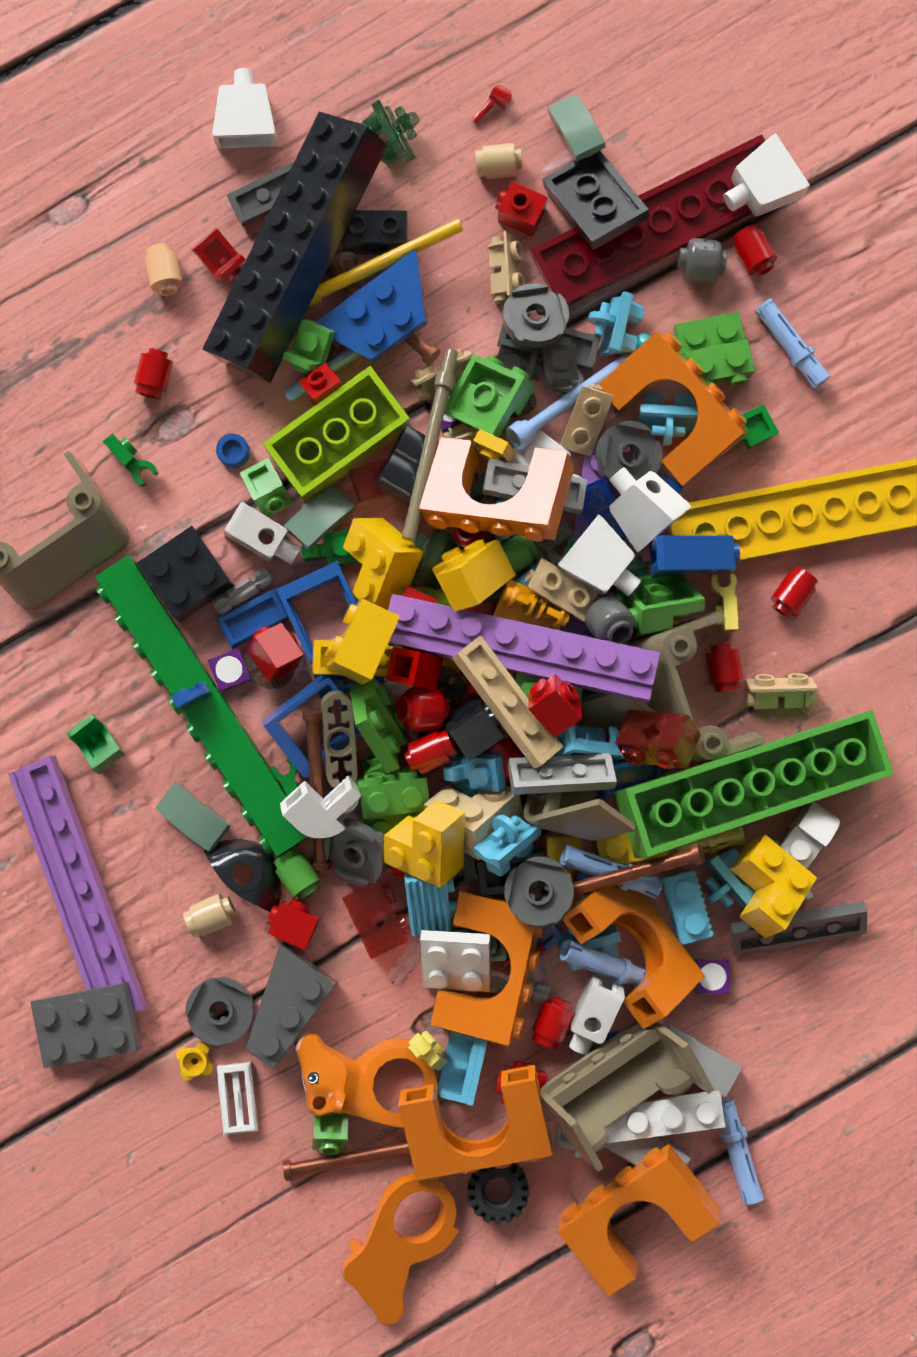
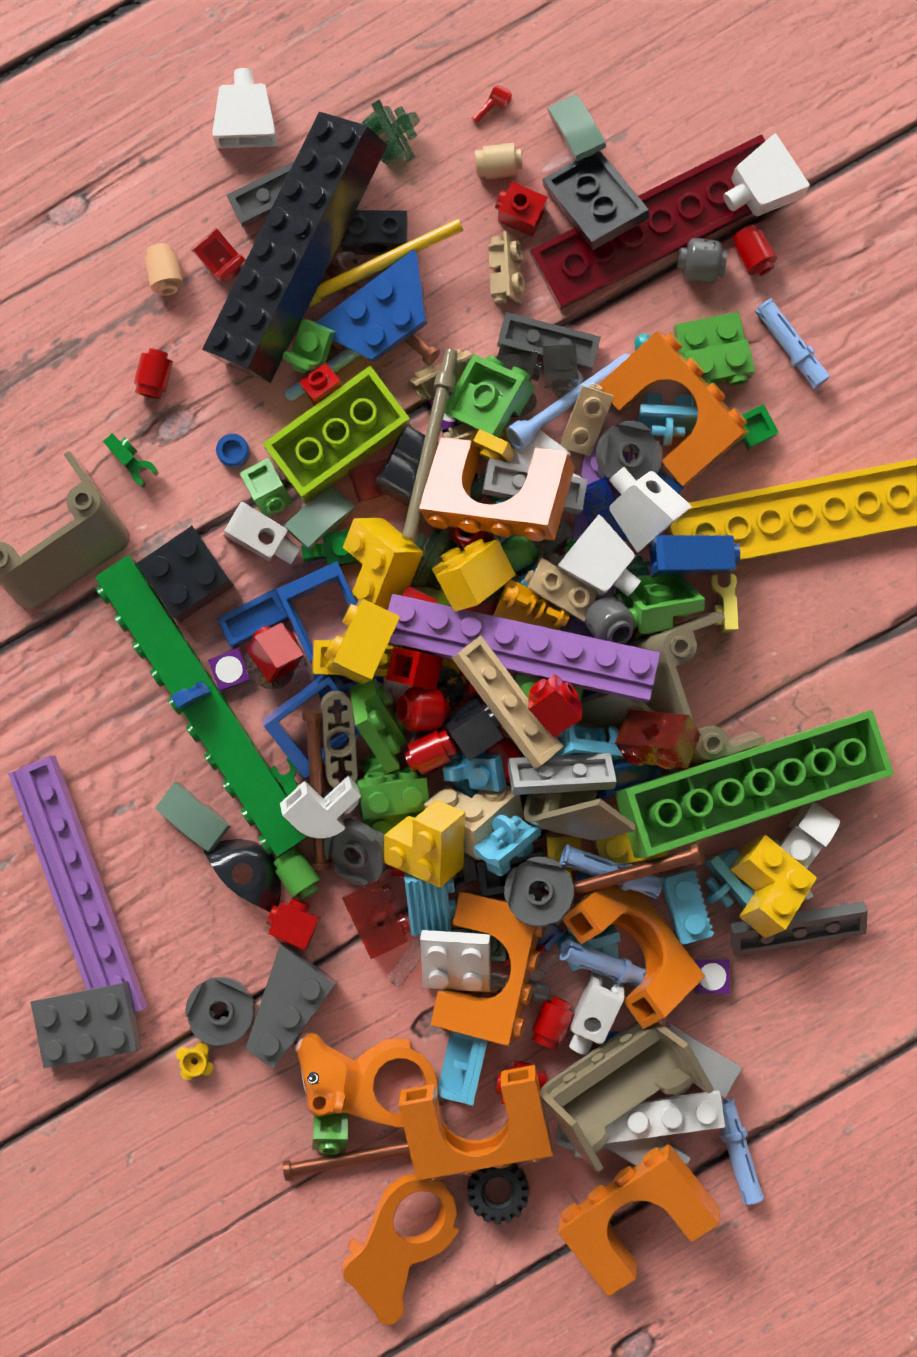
green bracket [67,714,125,775] -> none
tan brick [183,893,236,938] -> none
light grey axle [212,568,274,616] -> none
white tile [217,1061,259,1135] -> none
light yellow plate [408,1031,448,1071] -> none
plate [502,283,569,348] -> none
medium azure hips [588,291,645,357] -> none
light yellow pin [676,826,746,855] -> none
red brick [705,643,744,692] -> none
tan hinge [745,673,818,710] -> none
red brick [771,567,818,618] -> none

